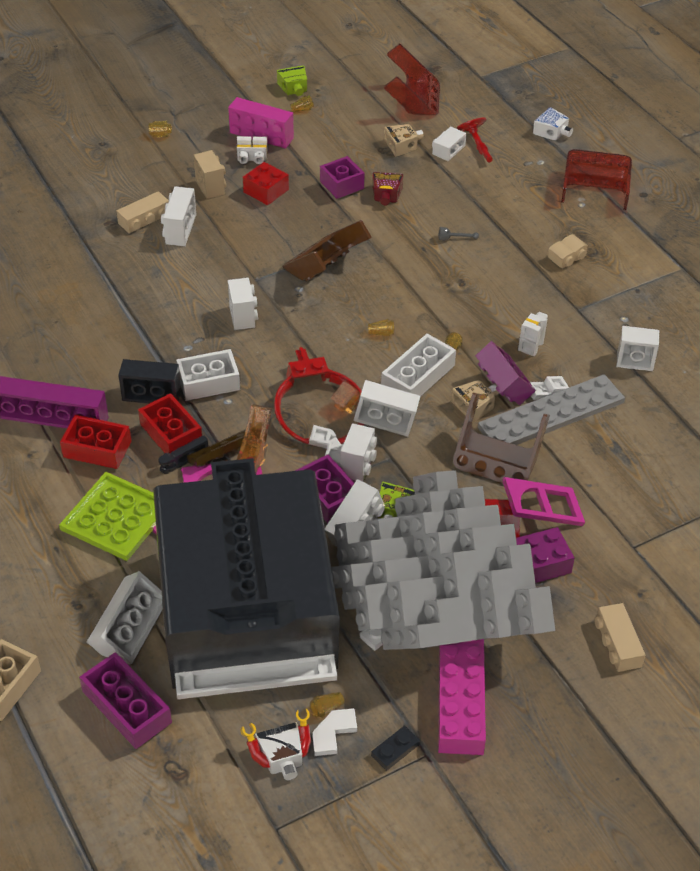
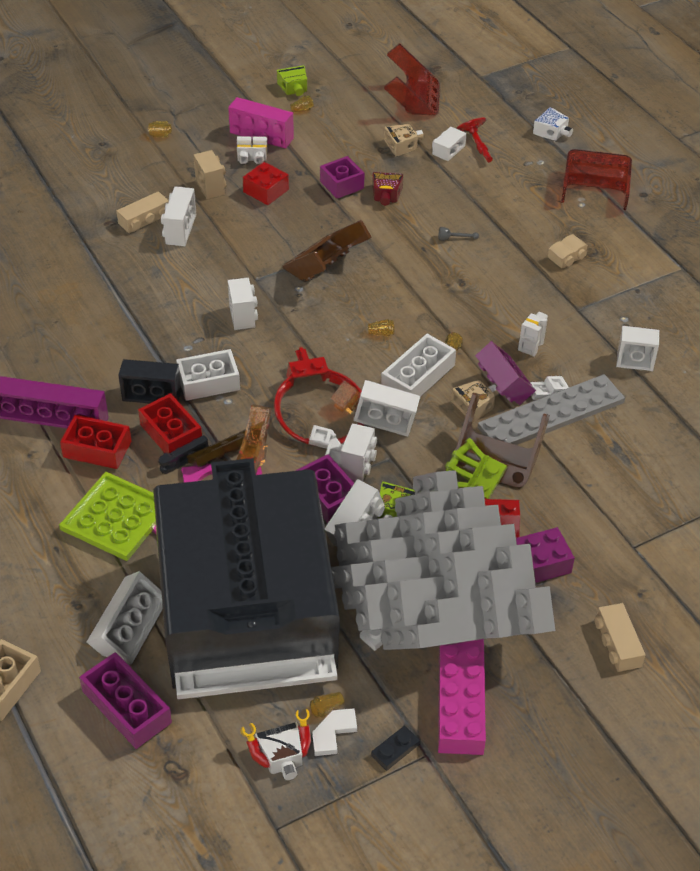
dark pink window [502,477,585,526] -> none
none -> lime plate [445,438,507,499]

